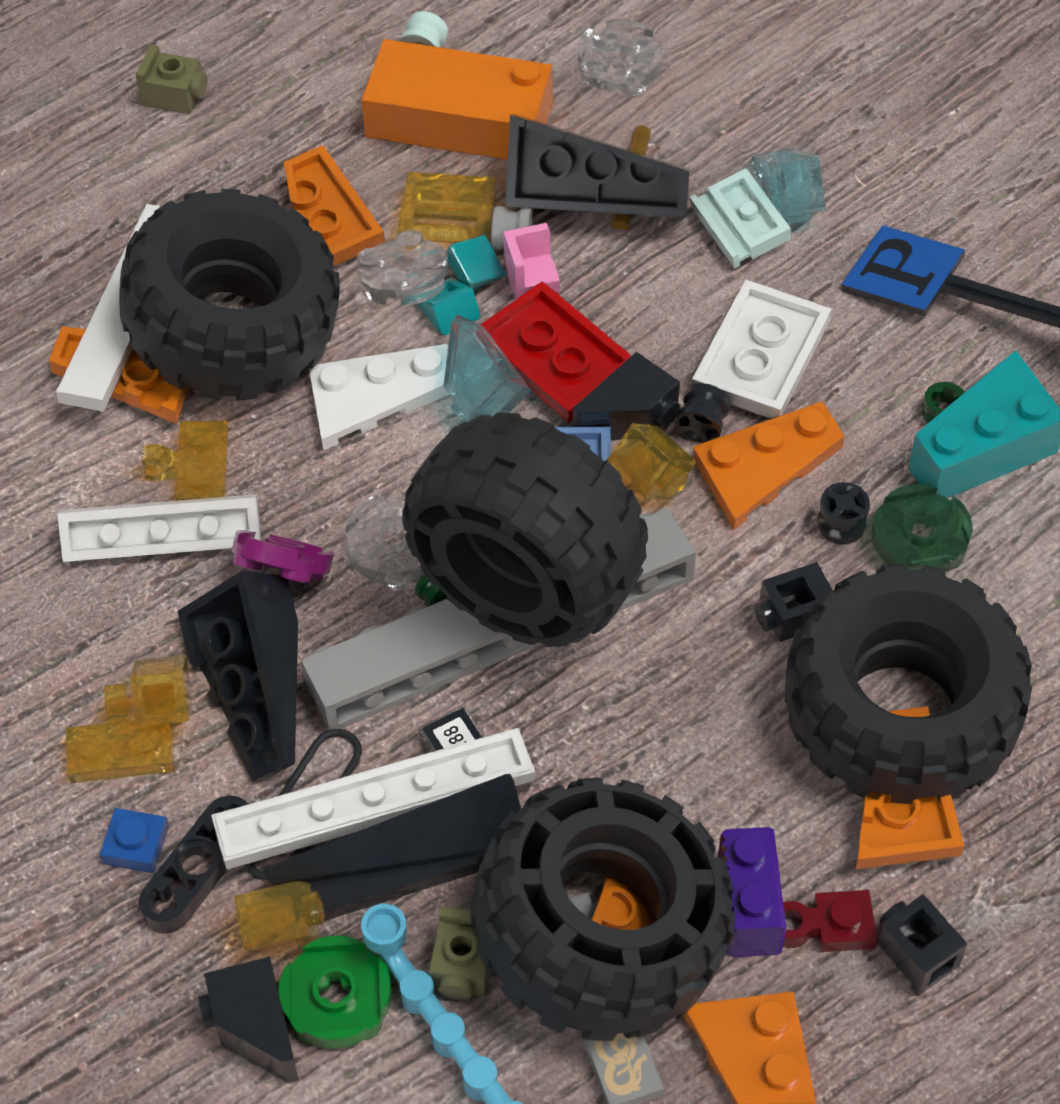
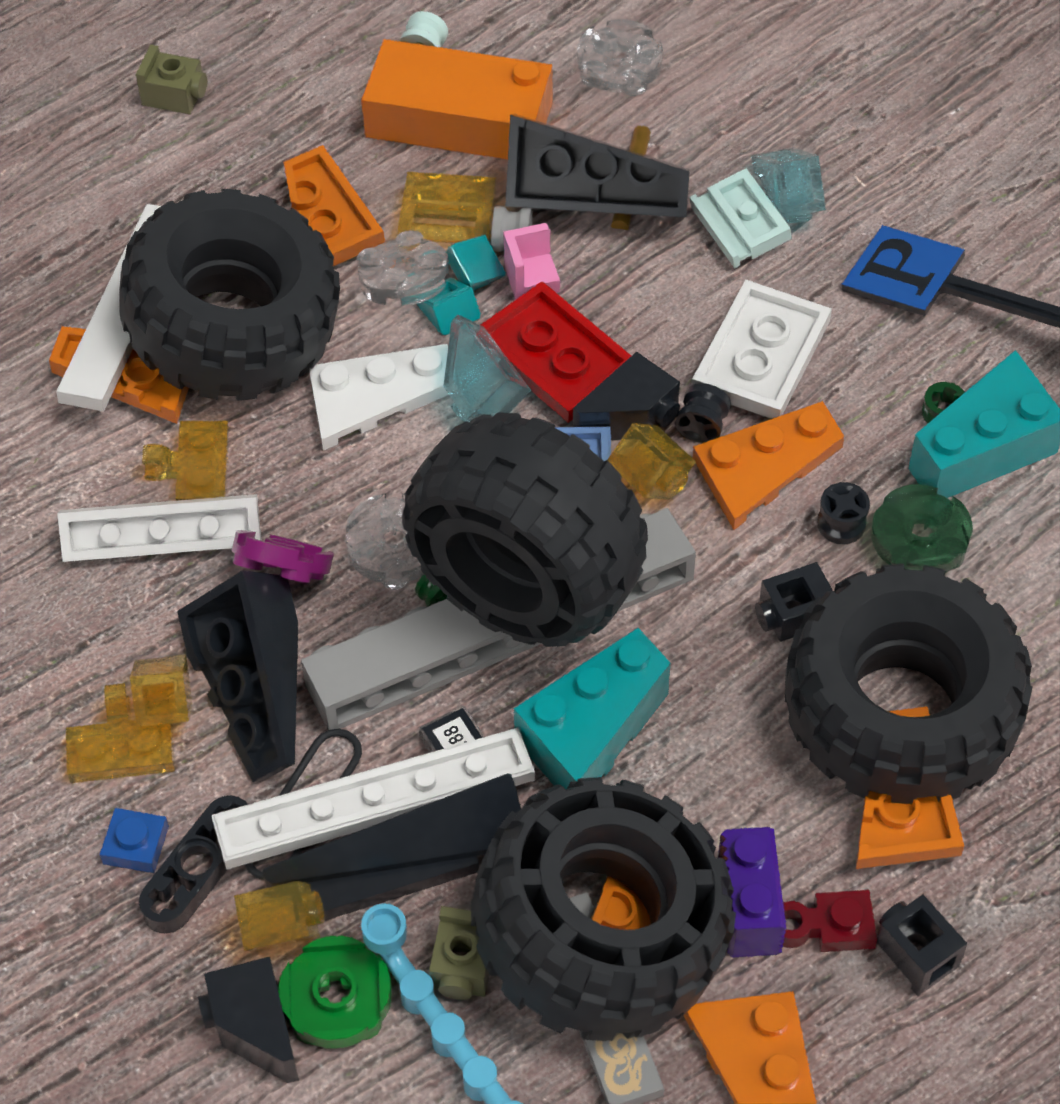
none -> teal wedge [513,628,671,789]

